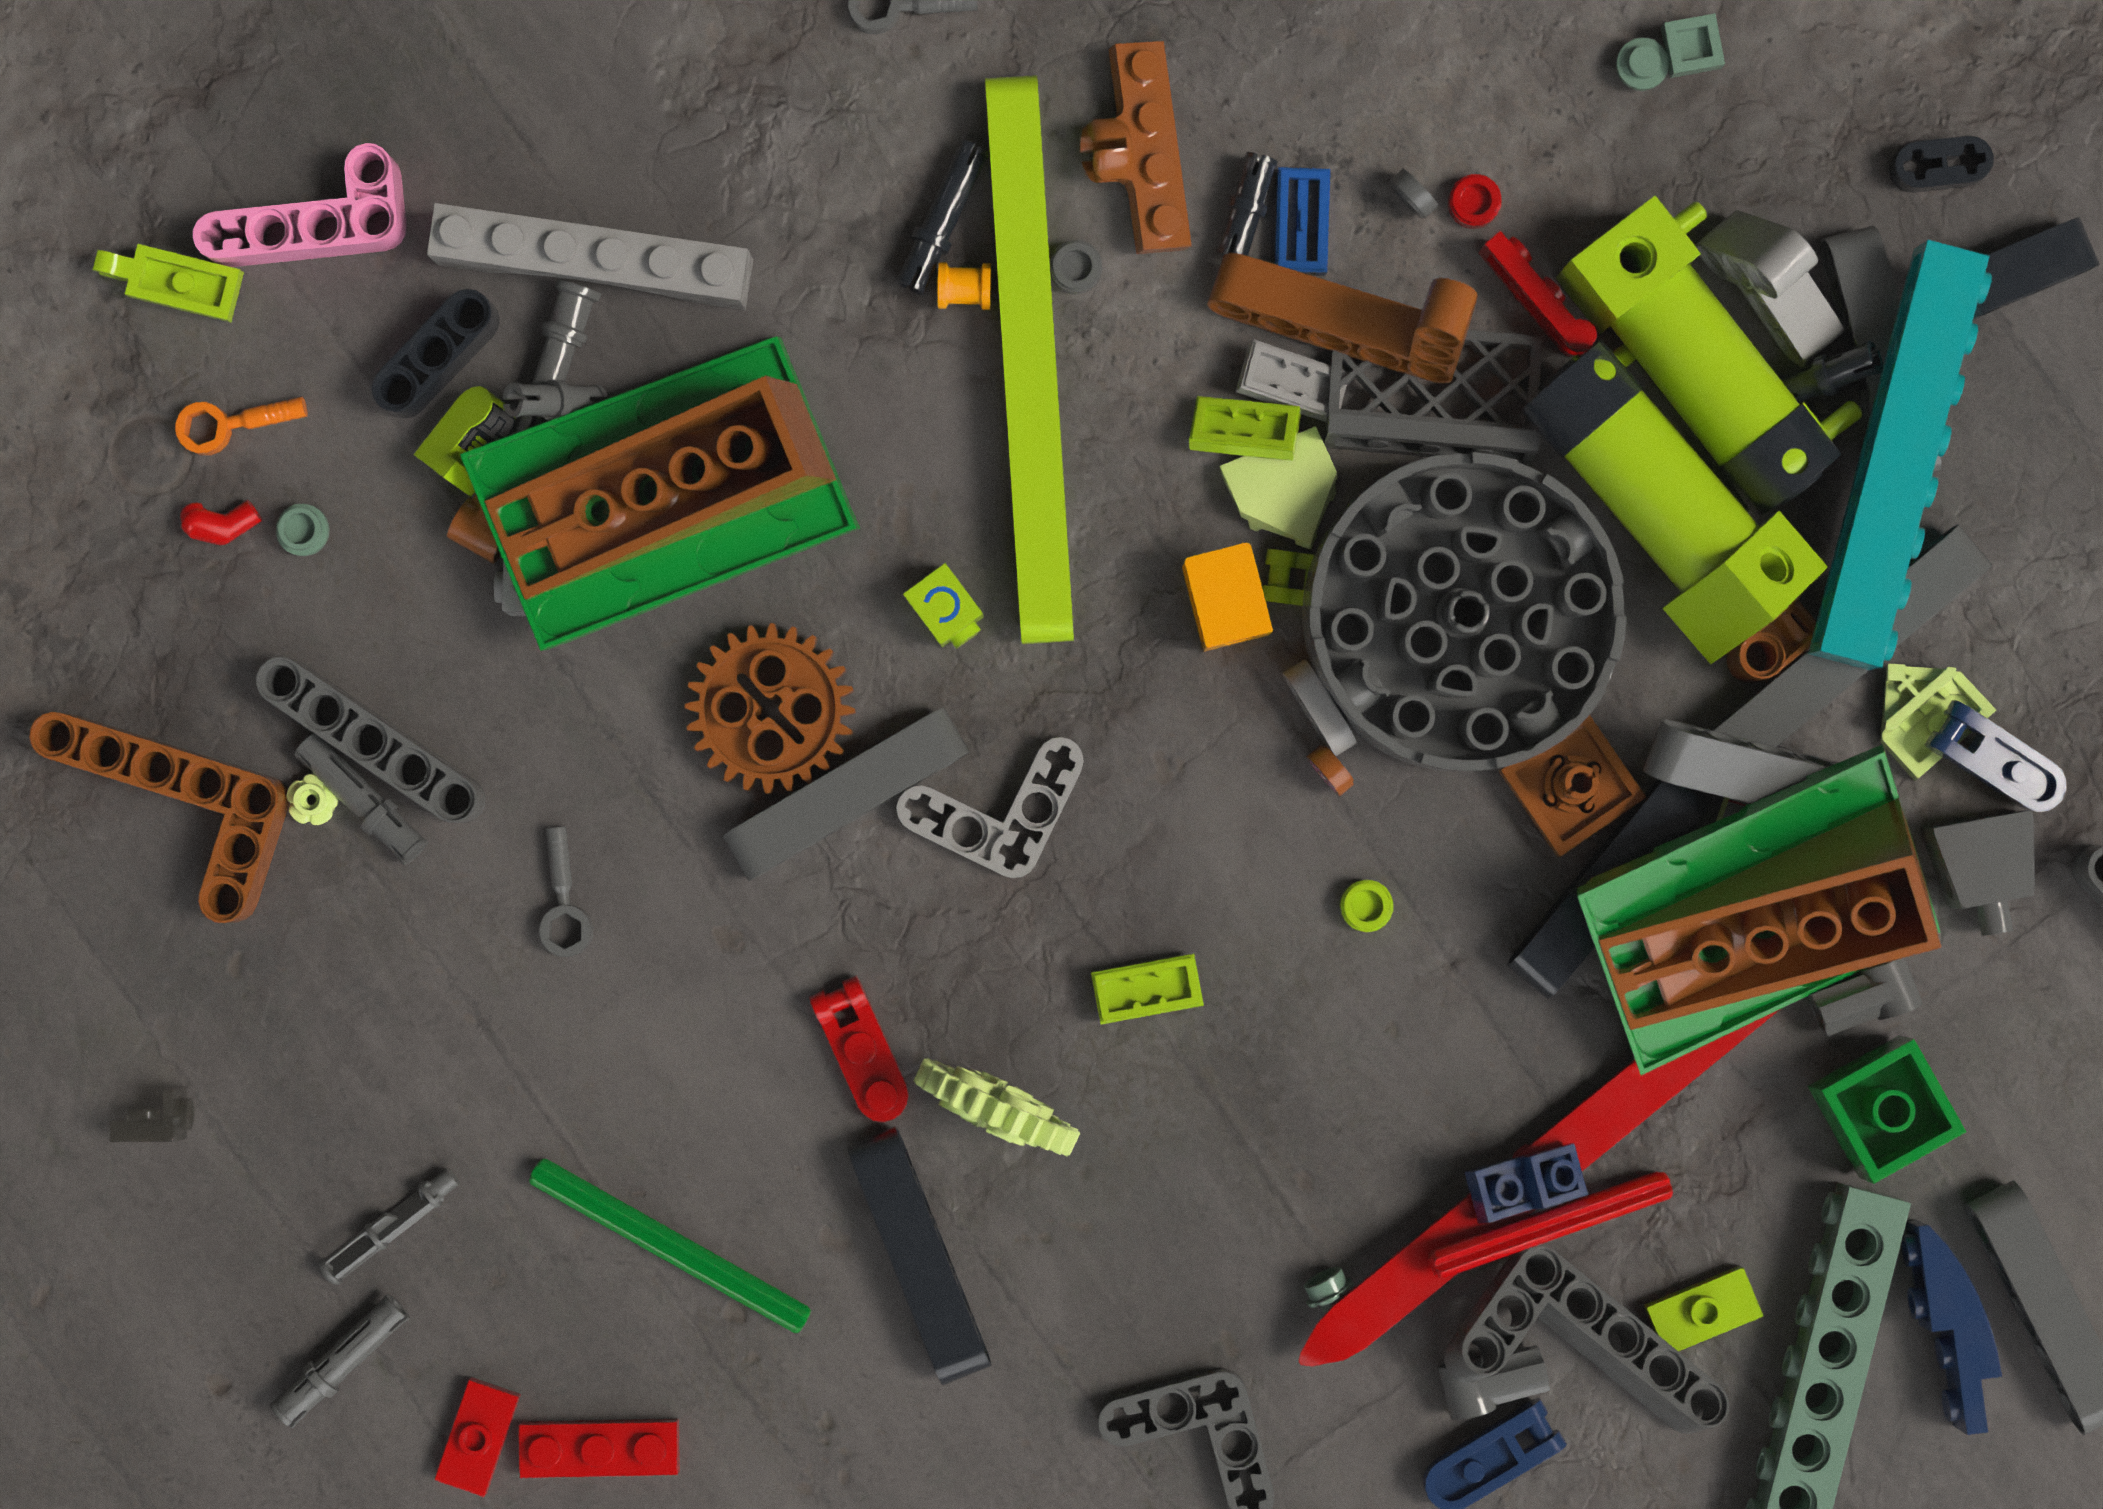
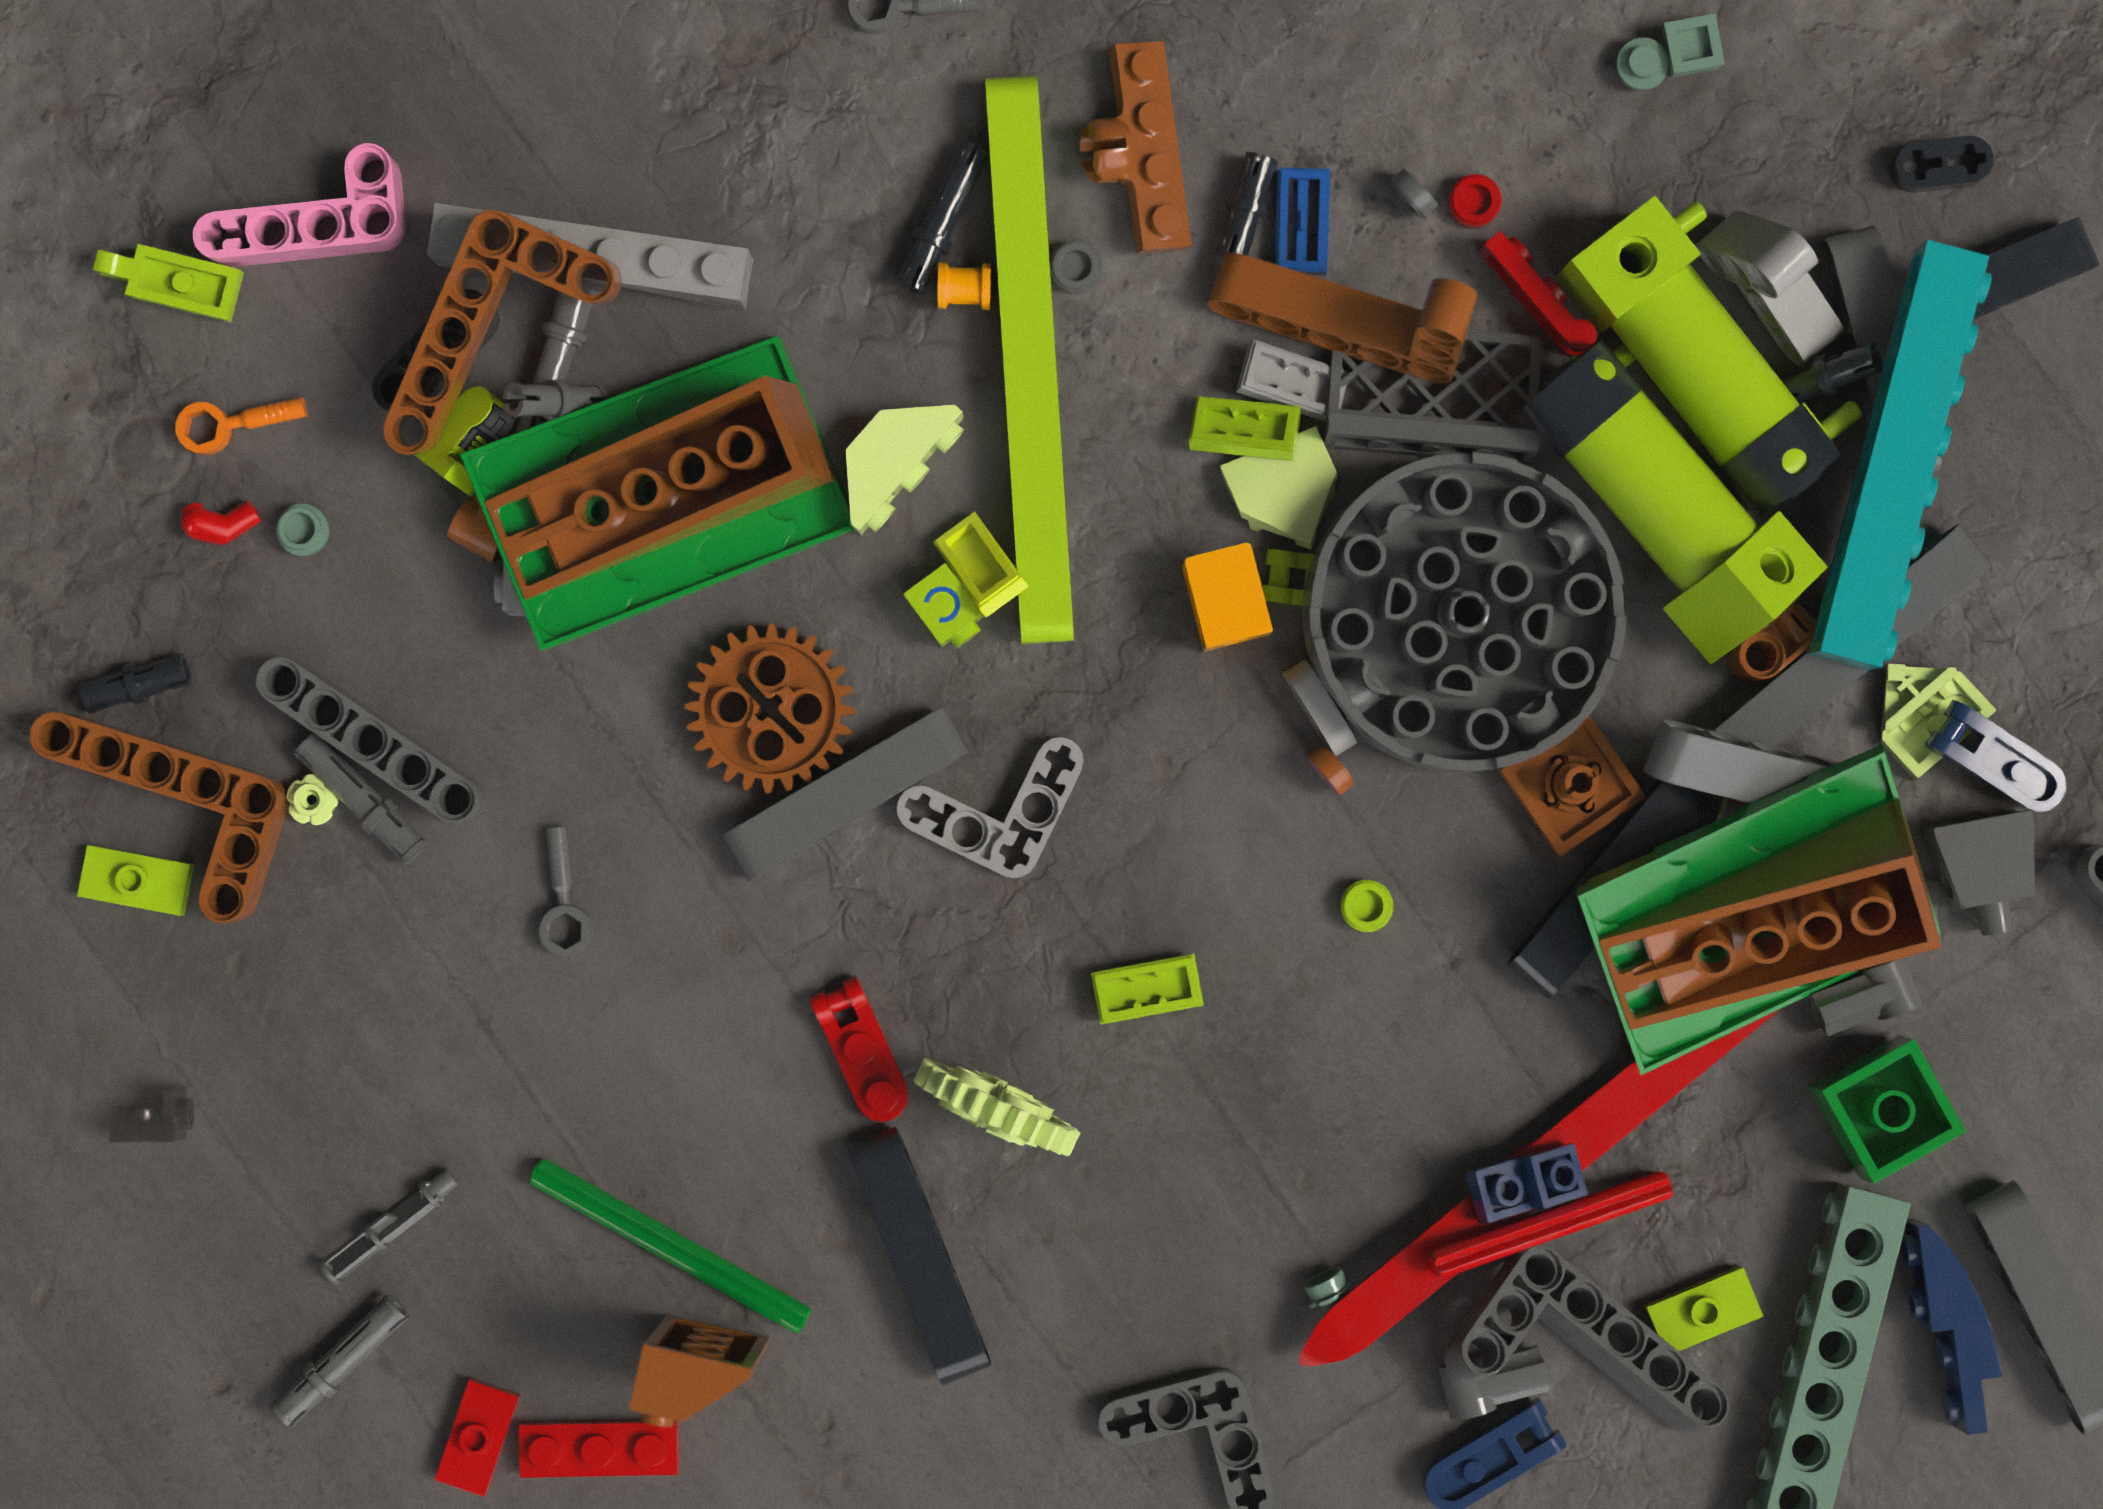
none -> lime plate [77,845,194,916]
none -> black pin [79,653,192,714]
none -> dark orange beam [383,210,622,455]
none -> dark orange slope [629,1314,770,1427]
none -> yellowish green slope [846,405,964,535]
none -> neon yellow tile [933,511,1029,617]

